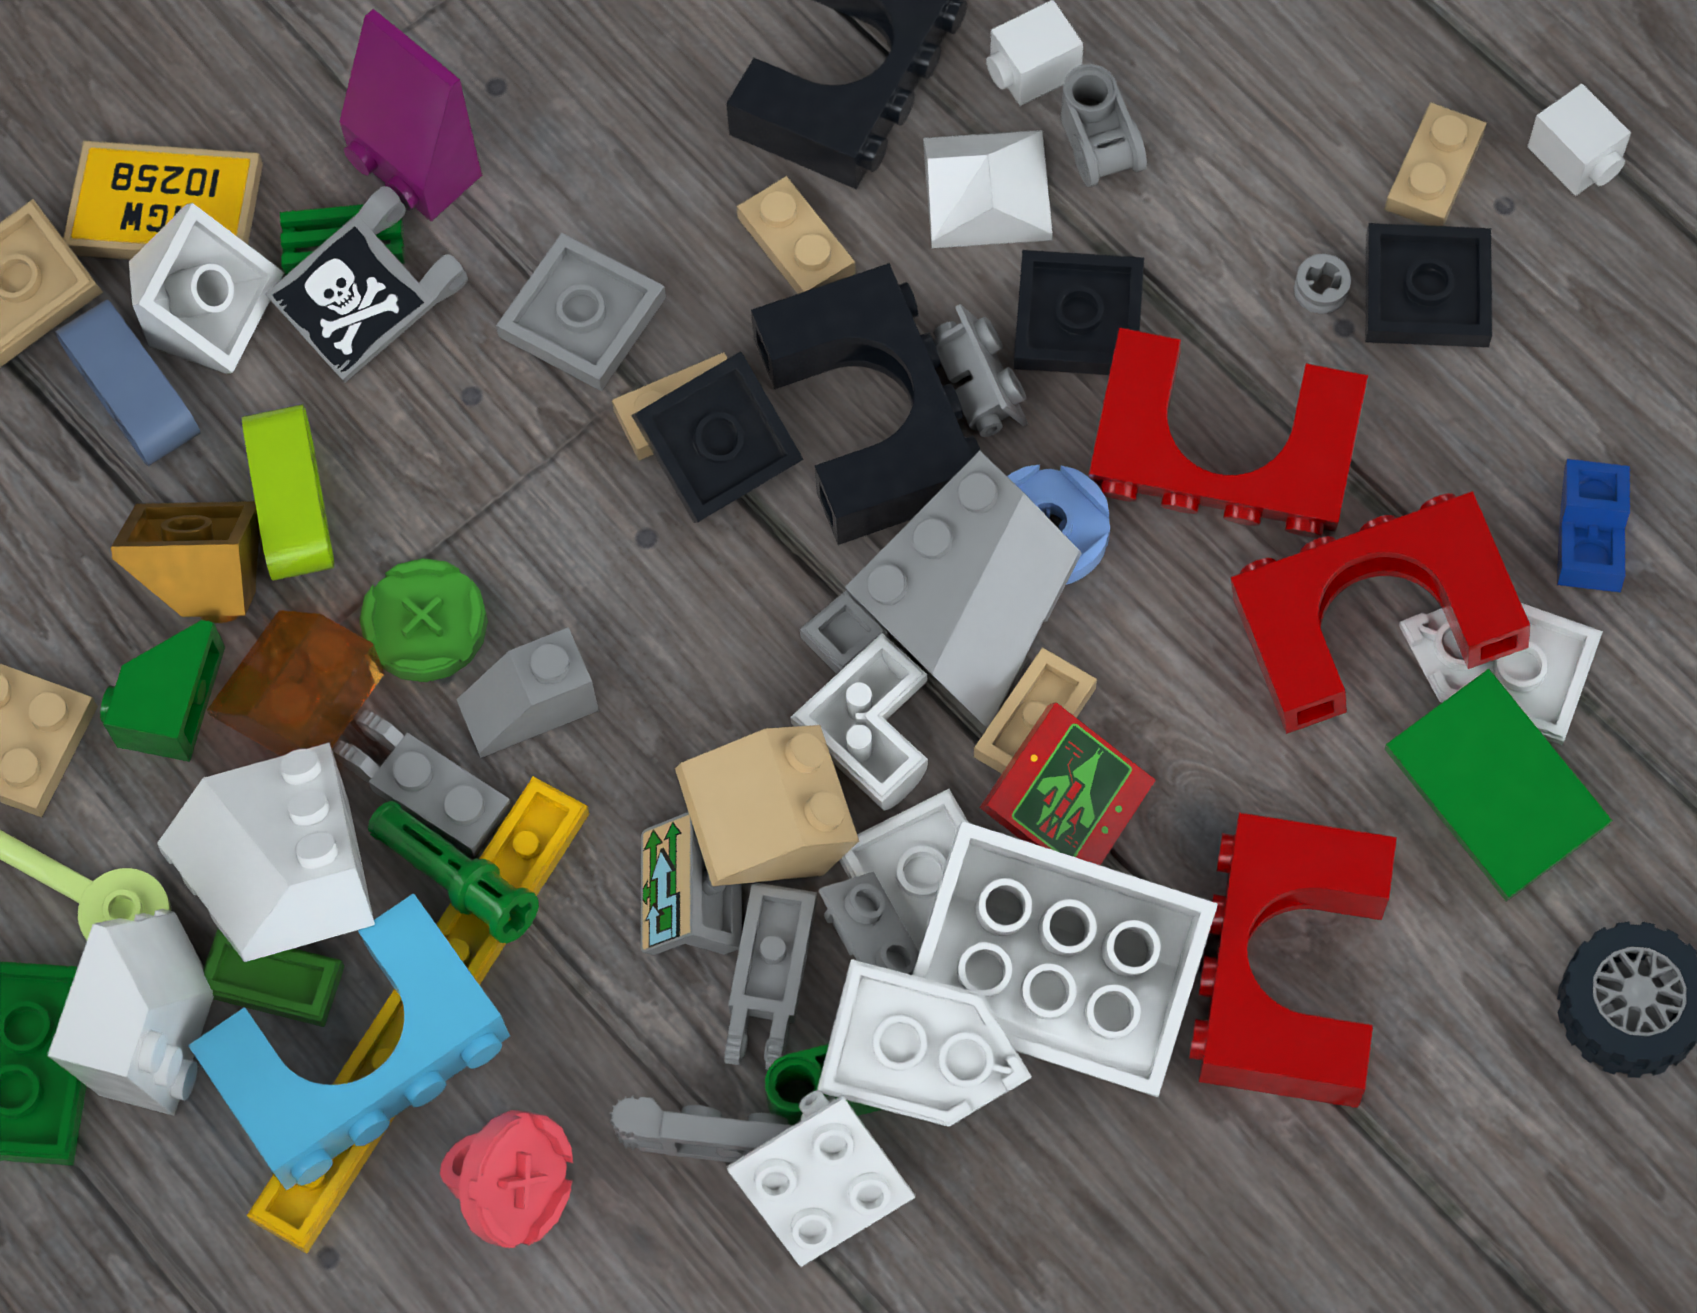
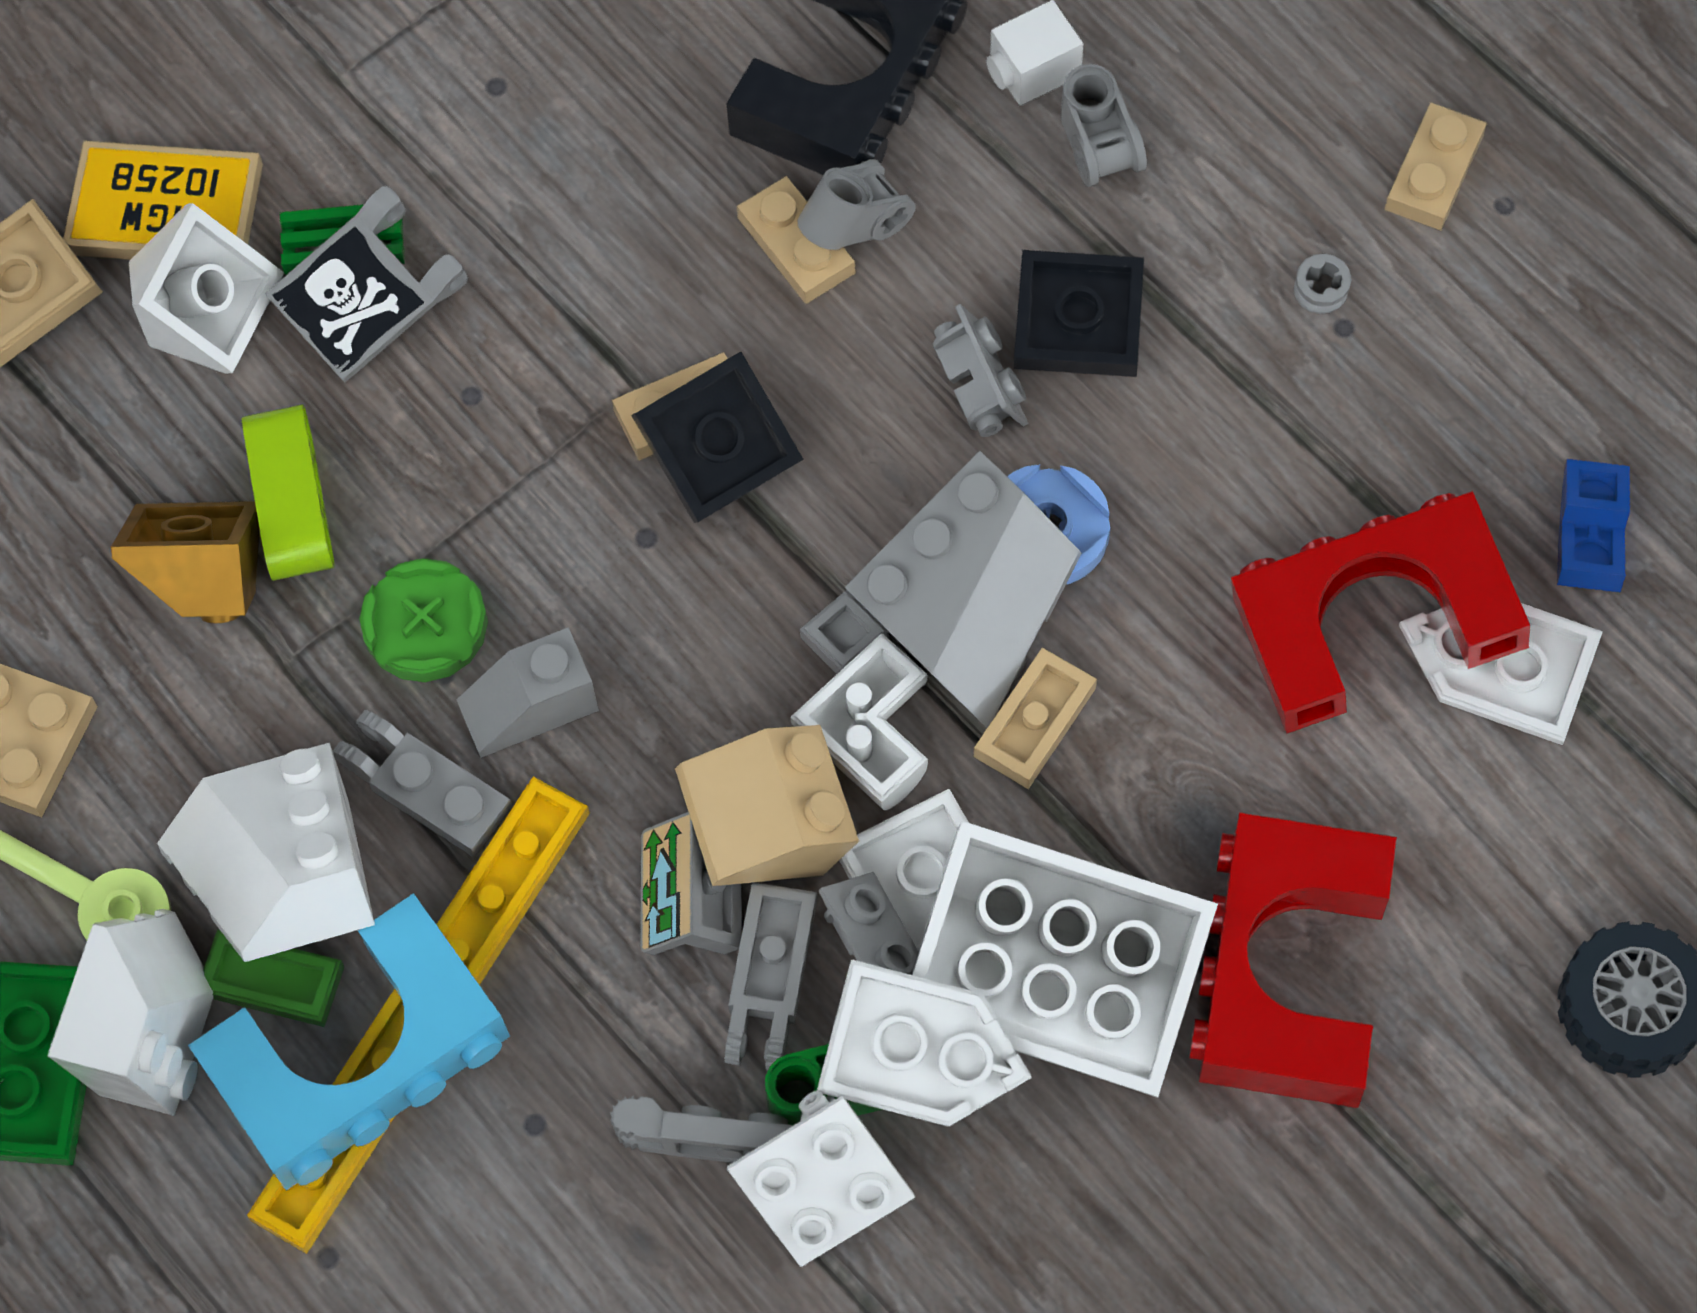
sand blue beam [54,299,201,466] -> none
green slope [100,620,225,762] -> none
clear orange slope [207,610,385,756] -> none
magenta slope [339,9,482,222] -> none
green pin [368,801,539,944] -> none
coral tile [440,1110,573,1248] -> none
light grey plate [496,233,666,391] -> none
black arch [751,263,981,545] -> none
white slope [923,130,1052,248] -> none
tile [979,702,1156,865] -> none
red arch [1089,328,1368,538] -> none
black plate [1365,223,1492,348] -> none
green tile [1385,669,1613,902] -> none
white brick [1528,84,1631,196] -> none
none -> light grey piece [797,159,916,250]

